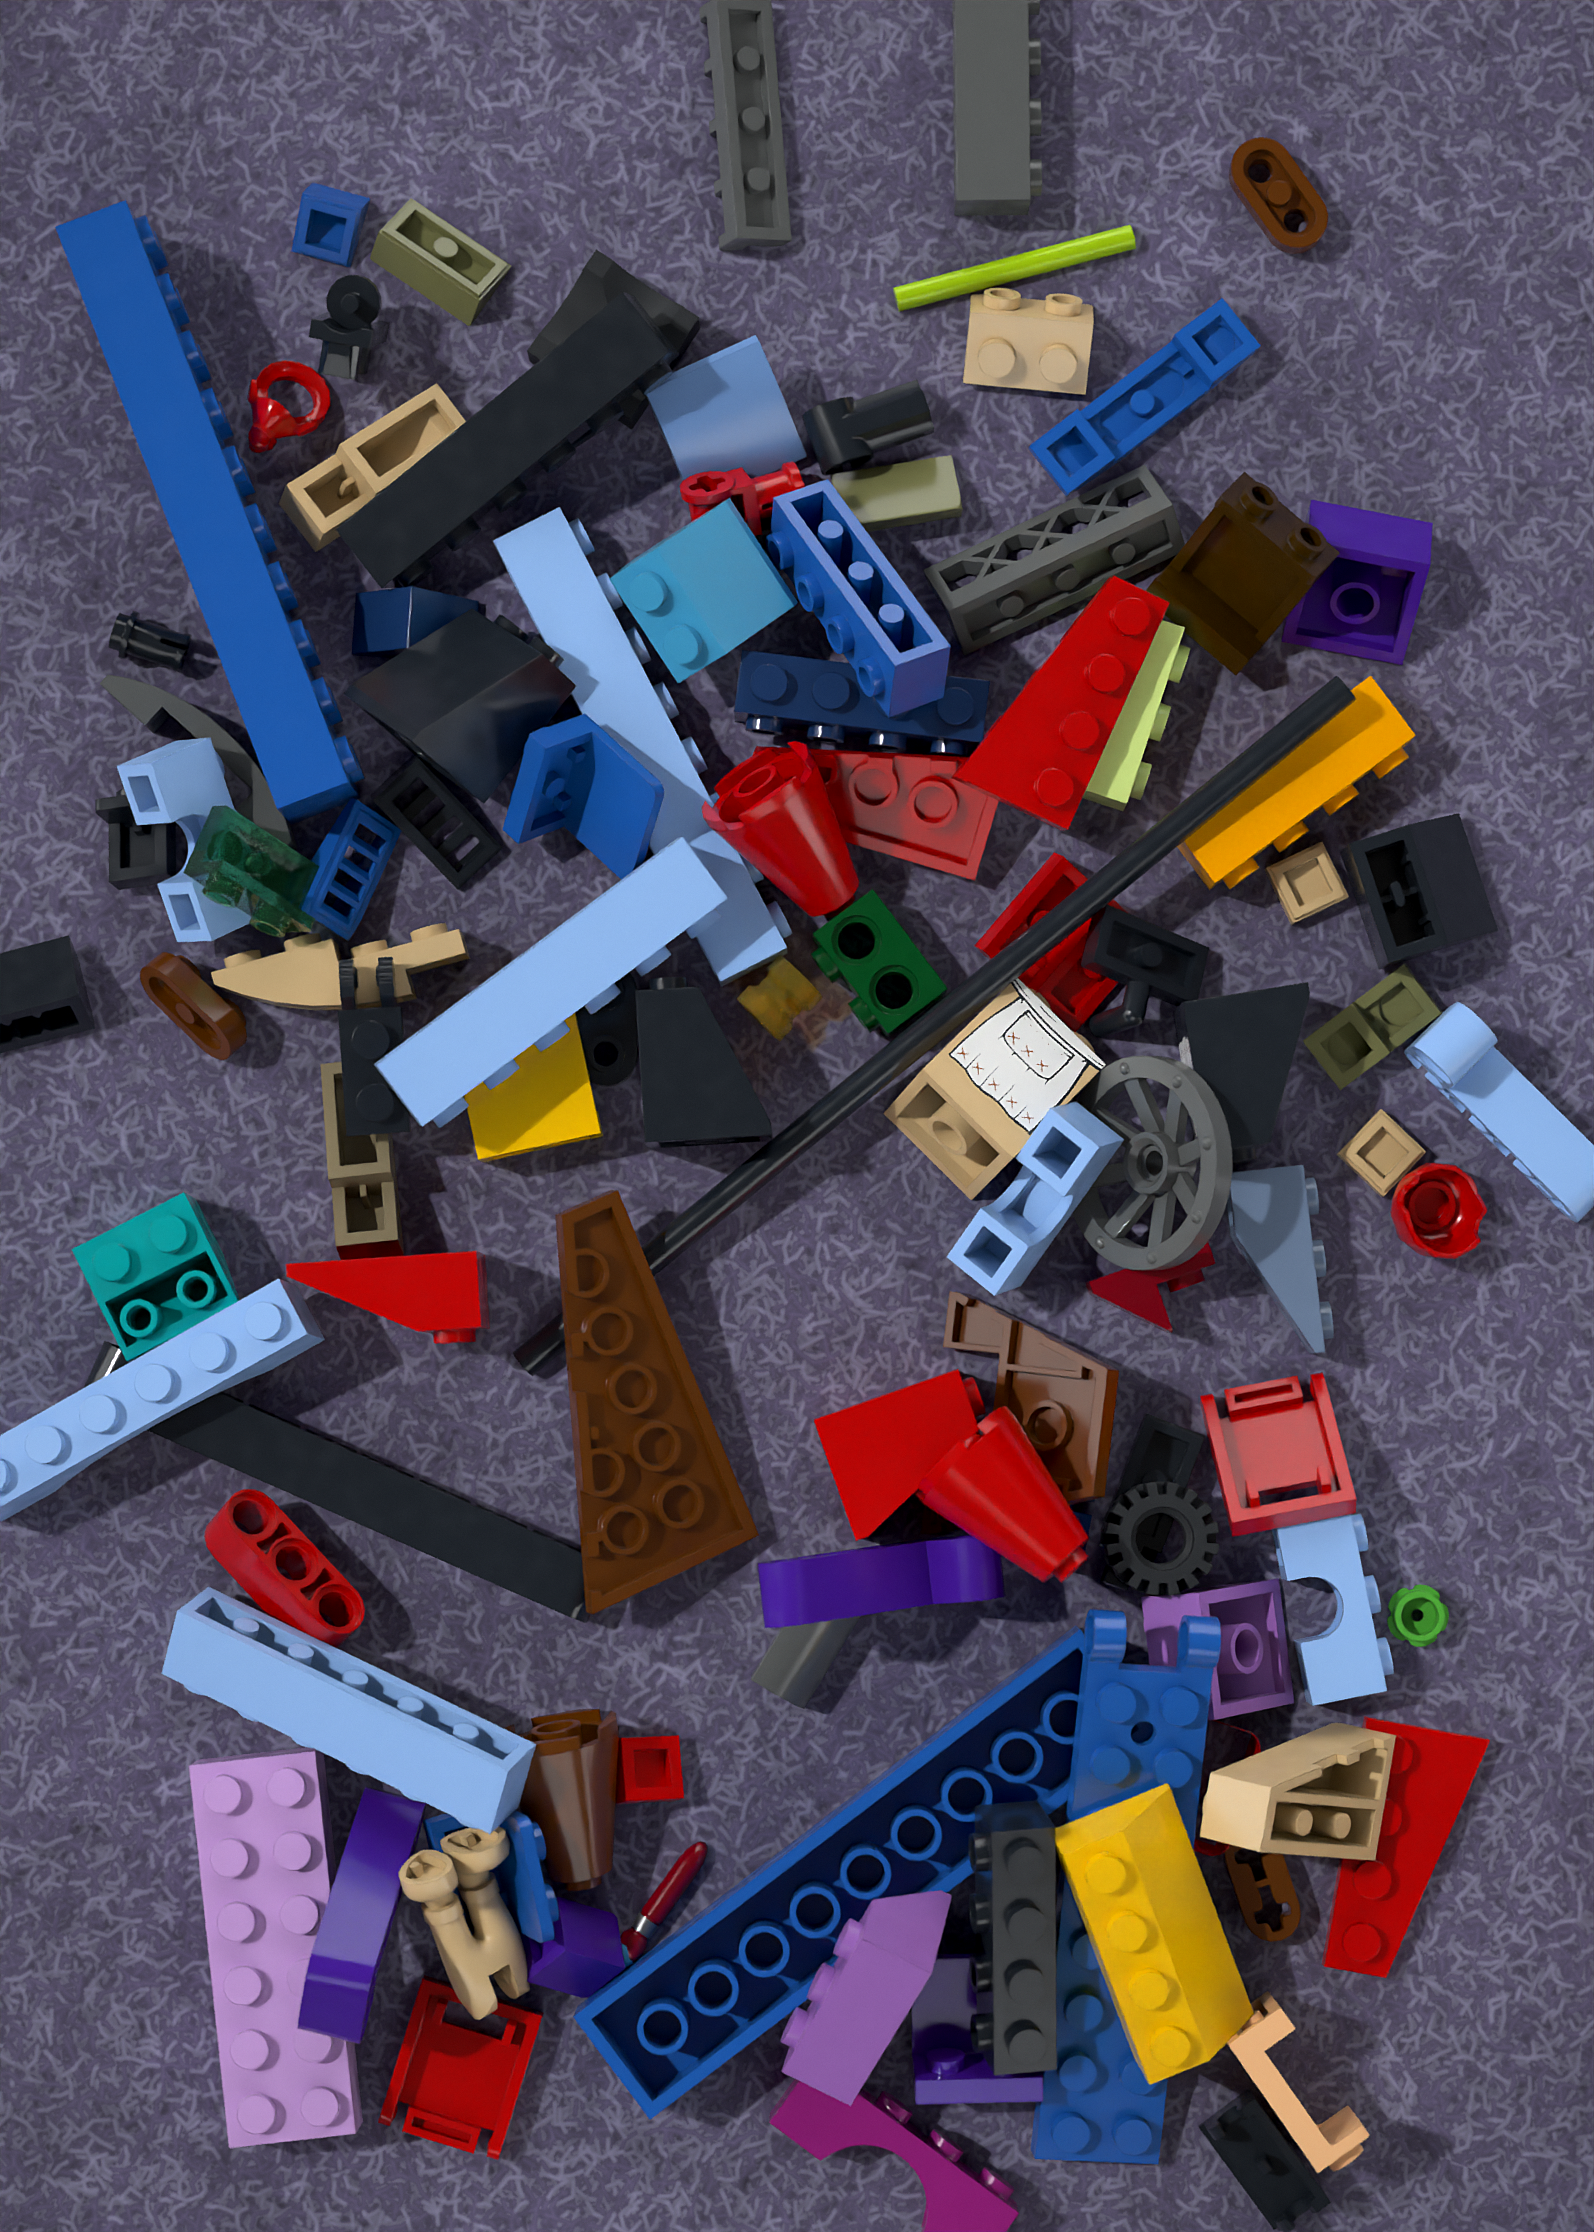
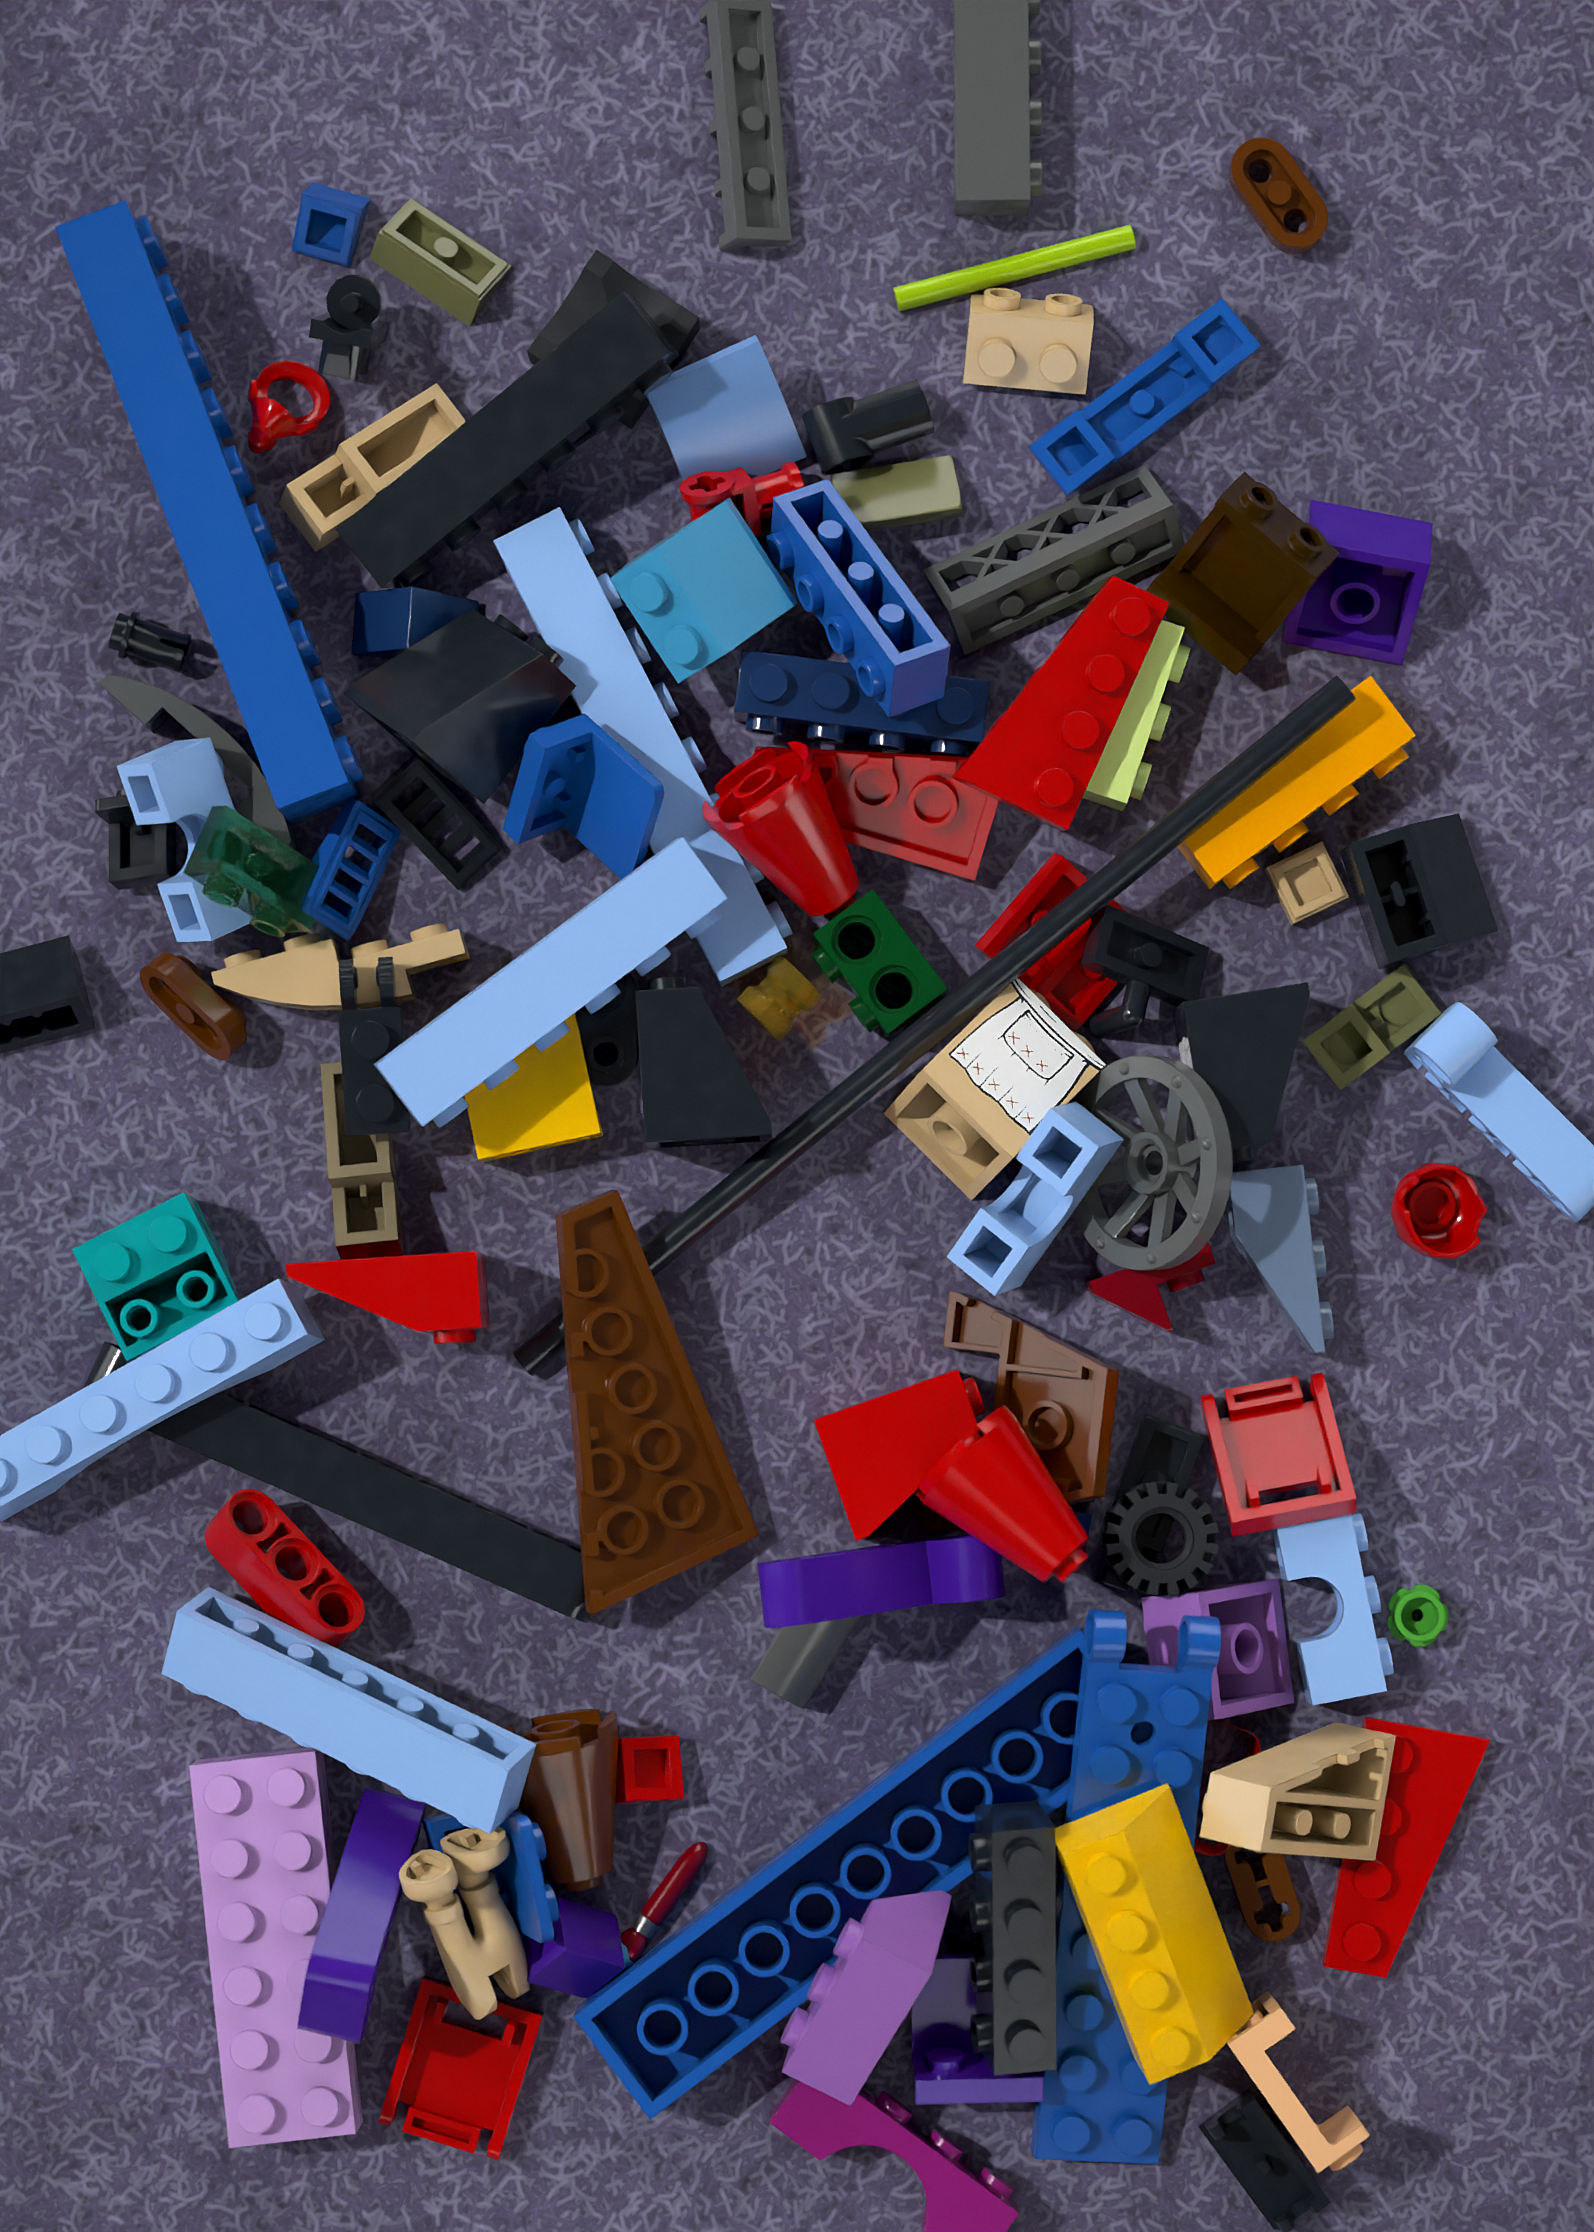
tan tile [1336,1109,1426,1197] -> none

